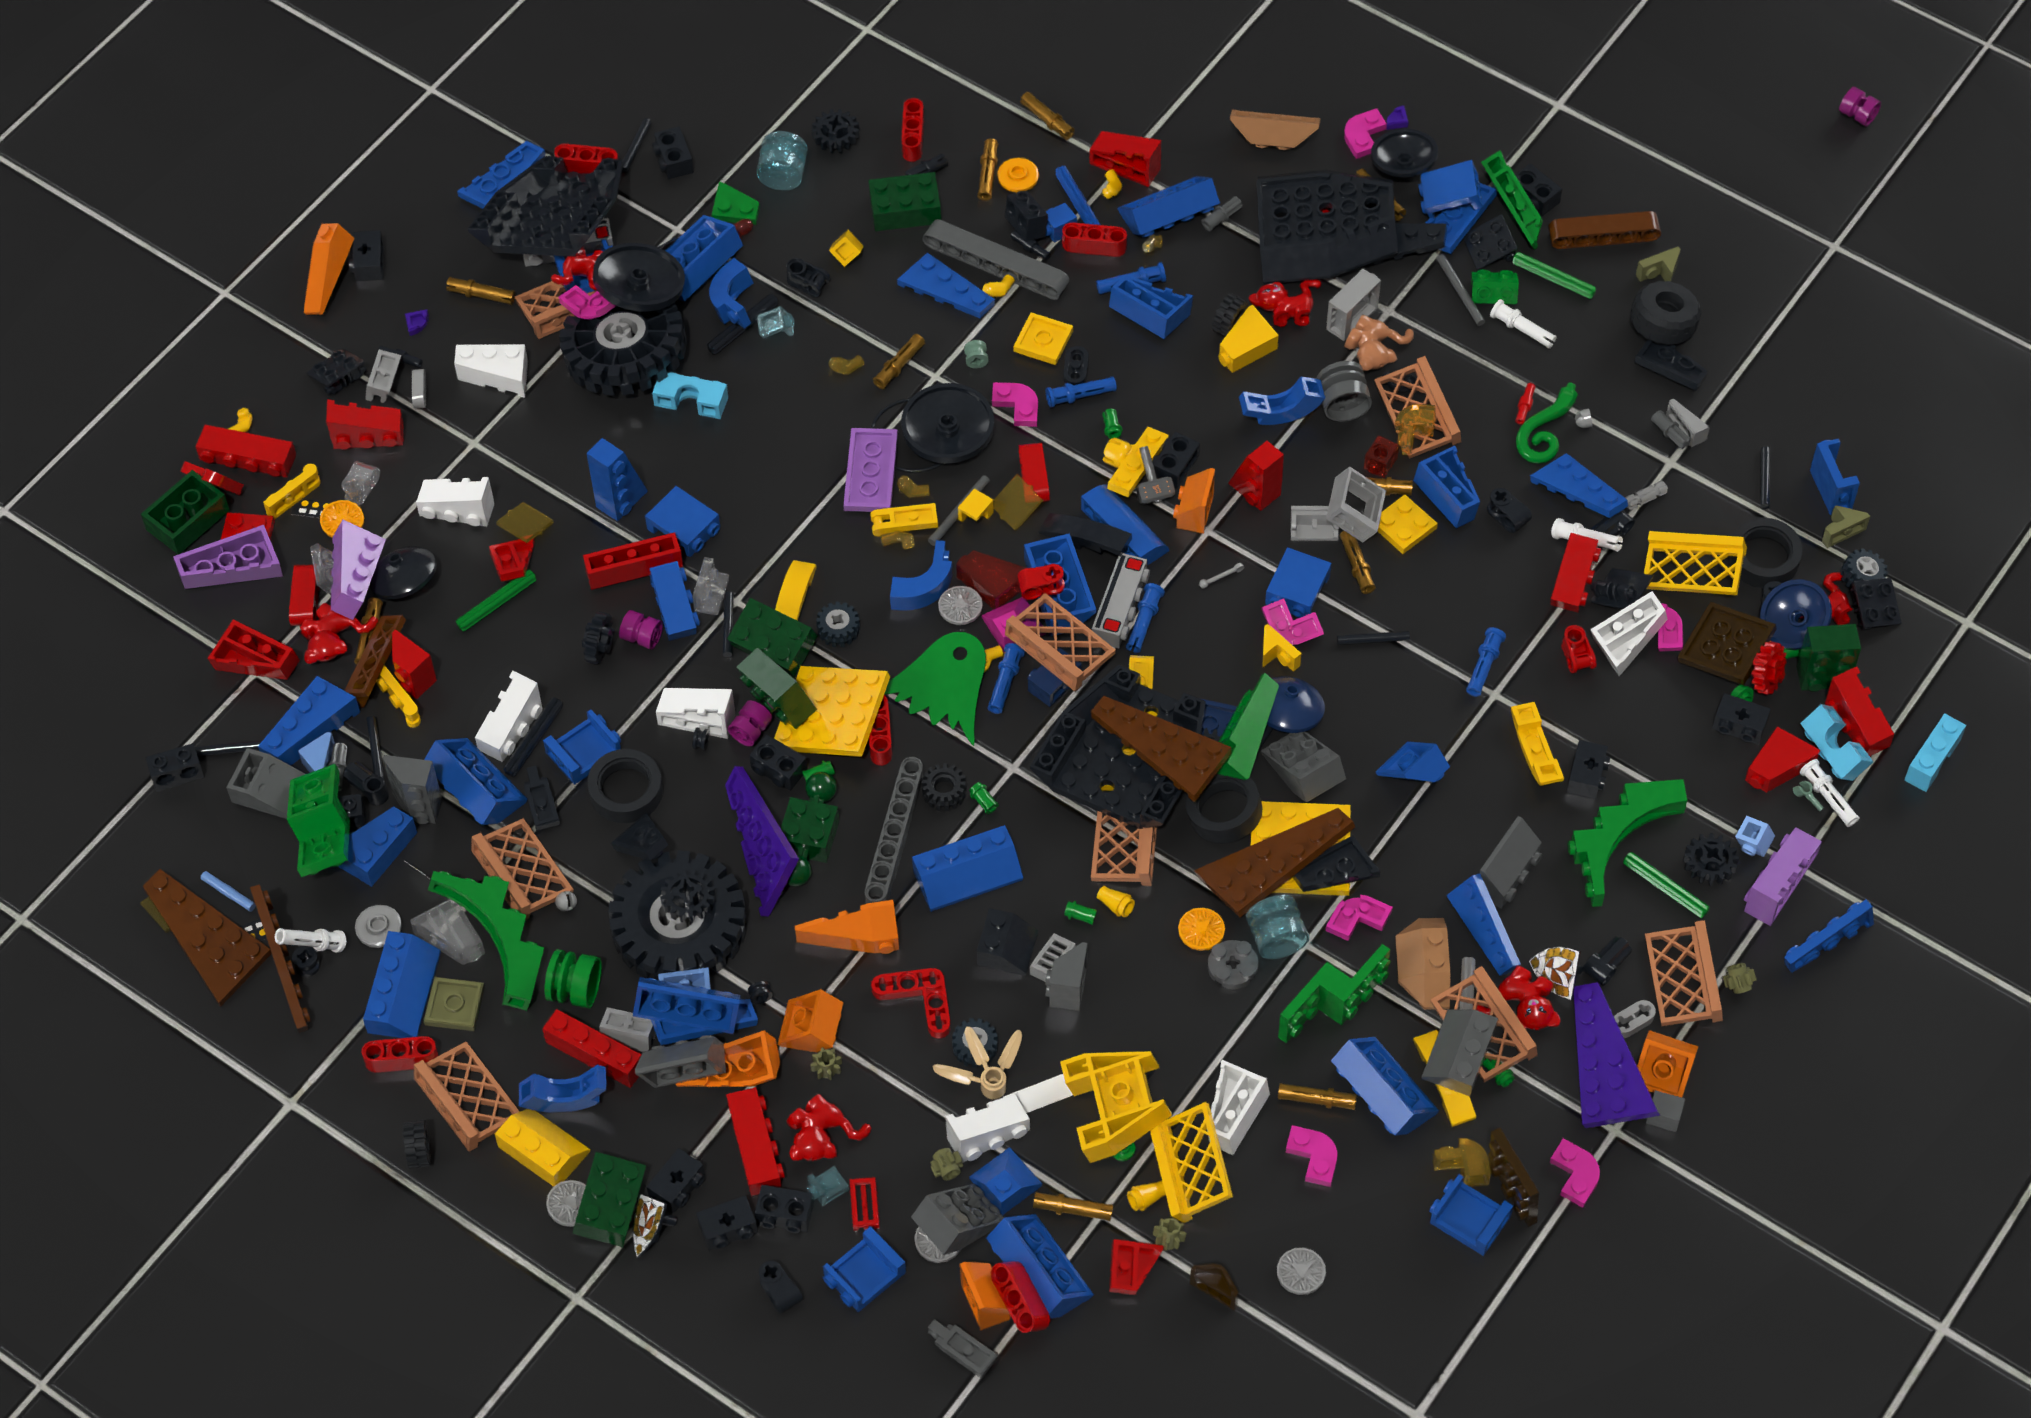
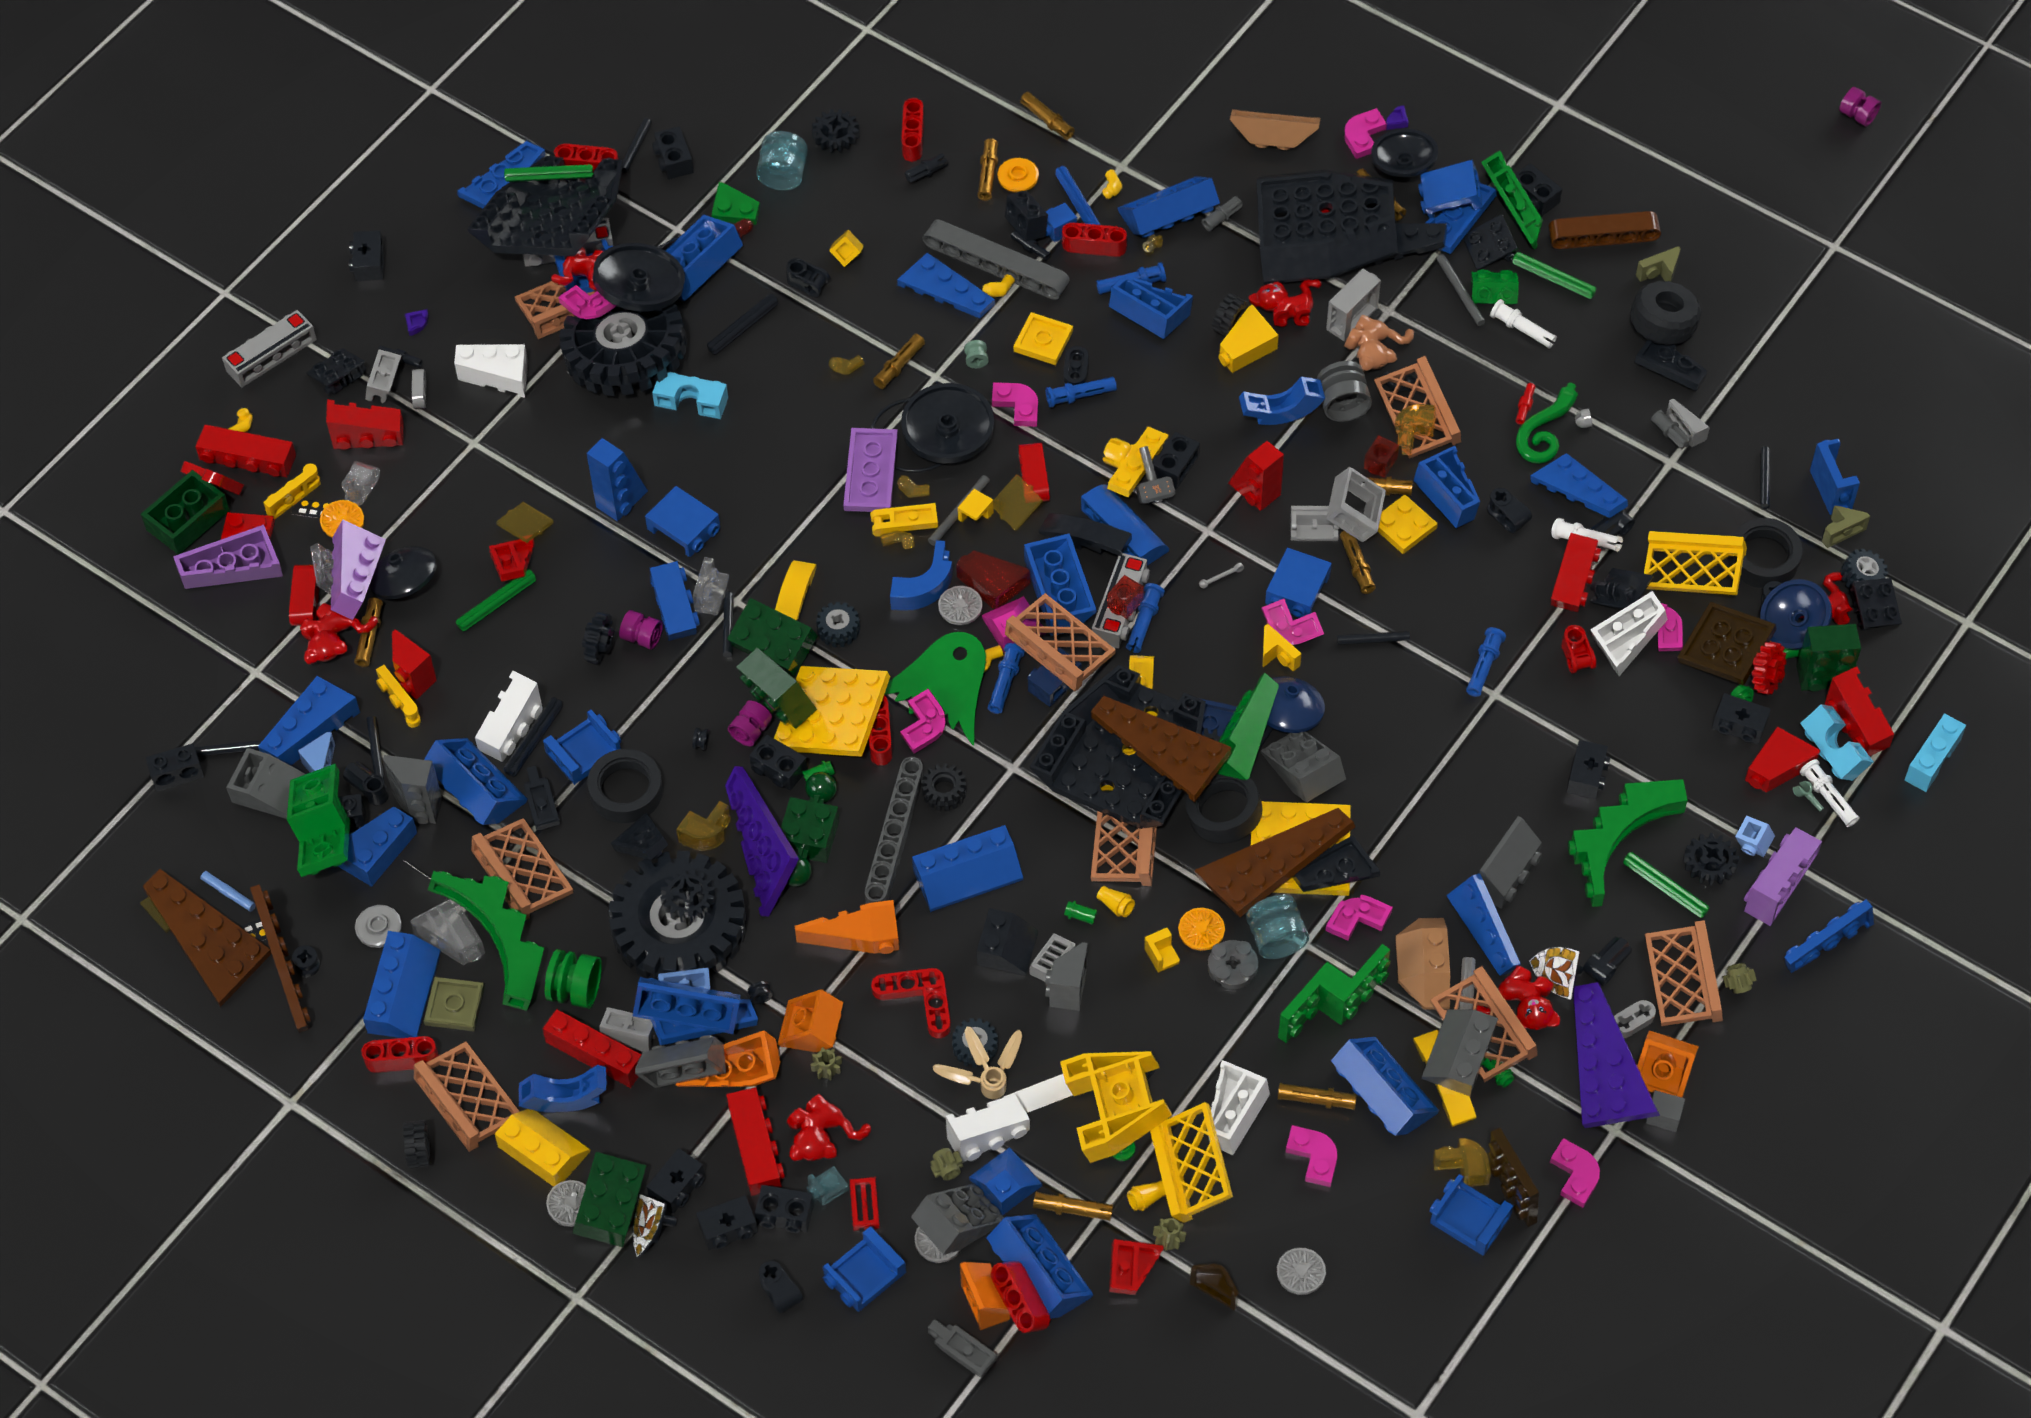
red wedge [207,619,300,680] -> none
white pin [275,928,346,953] -> none
orange wedge [303,223,355,315] -> none
dark grey axle [328,743,348,791] -> none
reddish brown fence [344,615,406,707] -> none
white wedge [416,477,494,527] -> none
pearl gold pin [446,277,516,305] -> none
light grey hinge [555,891,577,911] -> none
red brick [583,532,683,590] -> none
white wedge [656,688,736,739] -> none
blue arch [709,258,753,328] -> none
clear light blue bracket [757,306,795,338] -> none
dark green brick [868,172,941,231] -> none
green pin [969,782,999,814] -> none
red piece [1017,564,1065,600] -> none
red wedge [1089,131,1161,187] -> none
green pin [1102,409,1123,439] -> none
orange slope [1173,468,1215,533] -> none
blue slope [1376,741,1450,782] -> none
yellow slope [1511,702,1564,786] -> none
light grey axle [1625,481,1668,510] -> none
none -> light grey brick [222,310,317,388]
none -> green axle [504,165,593,182]
none -> clear yellow brick [676,801,731,851]
none -> dark pink plate [900,689,946,753]
none -> clear red brick [1107,575,1144,619]
none -> yellow panel [1144,928,1180,973]

